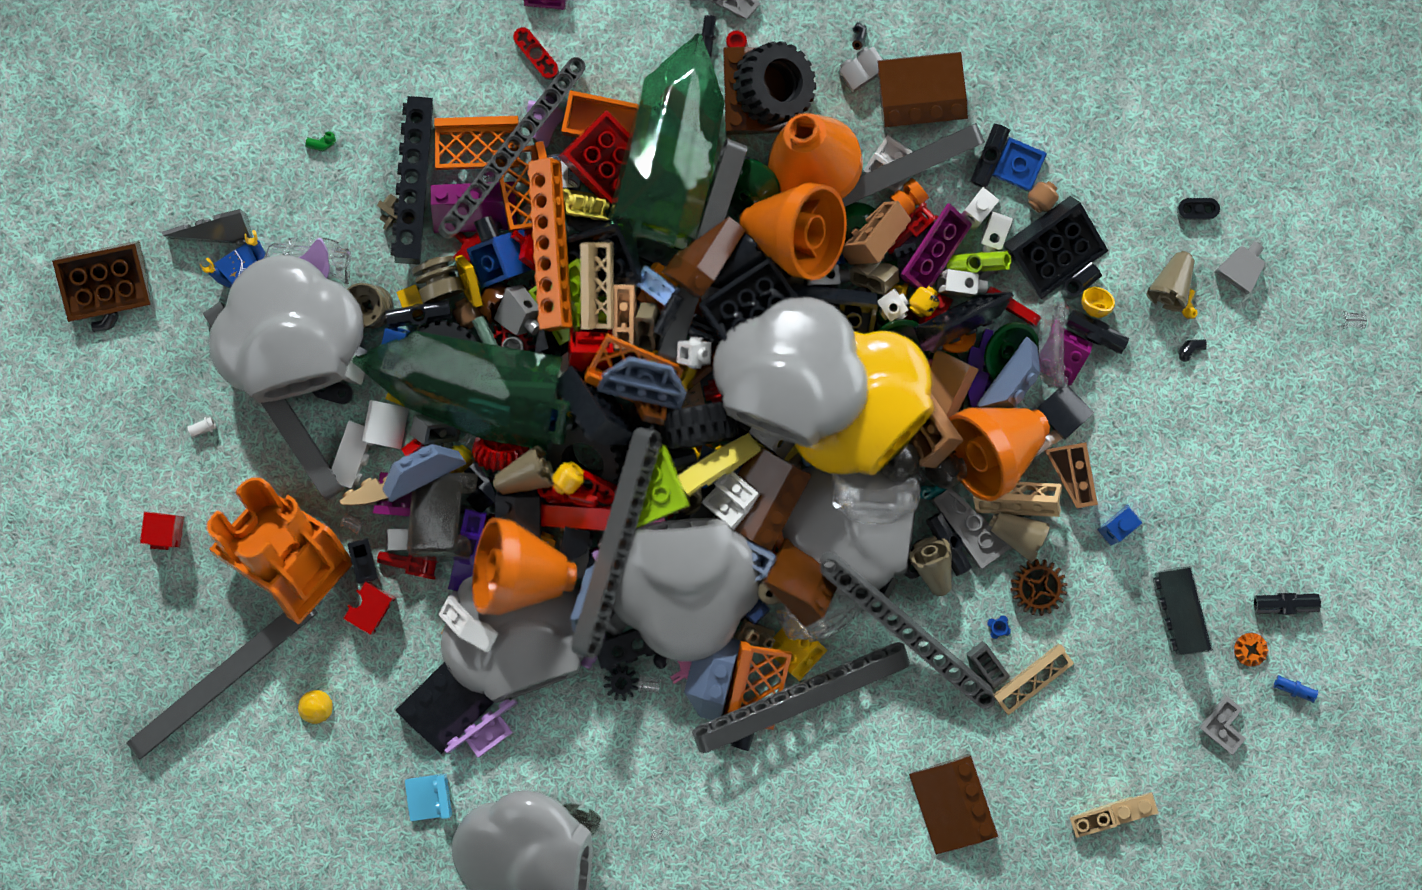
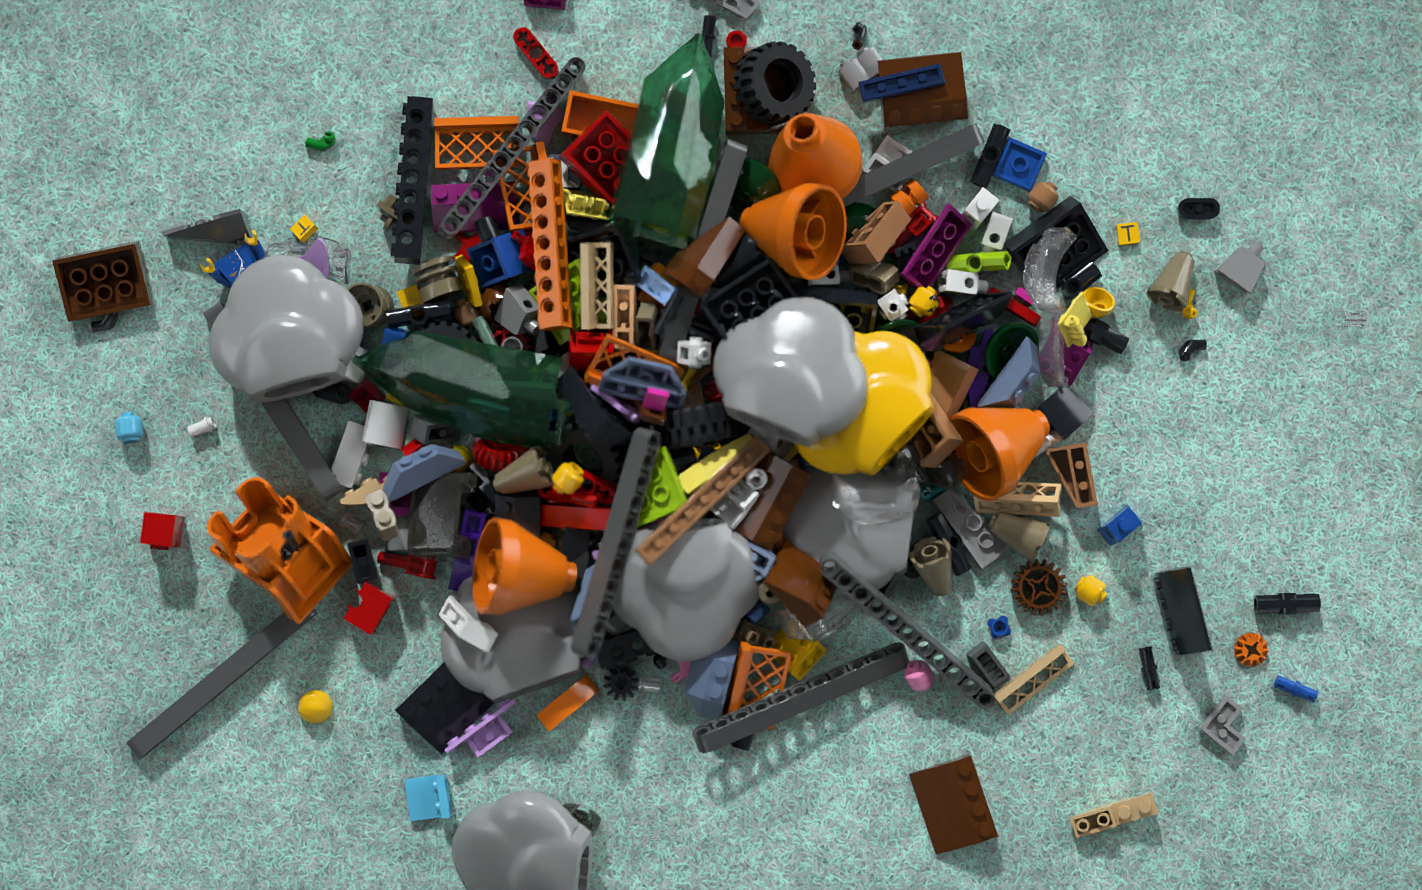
none -> medium azure head [115,412,144,444]
none -> black arm [280,530,298,561]
none -> yellow tile [290,215,319,243]
none -> dark red panel [348,378,386,413]
none -> brick [366,489,399,541]
none -> orange slope [536,674,600,731]
none -> lavender arm [590,385,641,423]
none -> medium nougat tile [634,435,771,566]
none -> dark pink tile [642,387,669,412]
none -> white plate [746,468,767,489]
none -> dark blue tile [858,63,945,104]
none -> bright pink head [904,660,935,692]
none -> dark pink tile [1014,287,1037,306]
none -> clear windscreen [1023,227,1077,315]
none -> light yellow hinge [1057,292,1092,348]
none -> yellow head [1075,575,1108,606]
none -> yellow tile [1116,222,1140,246]
none -> black pin [1139,646,1160,690]

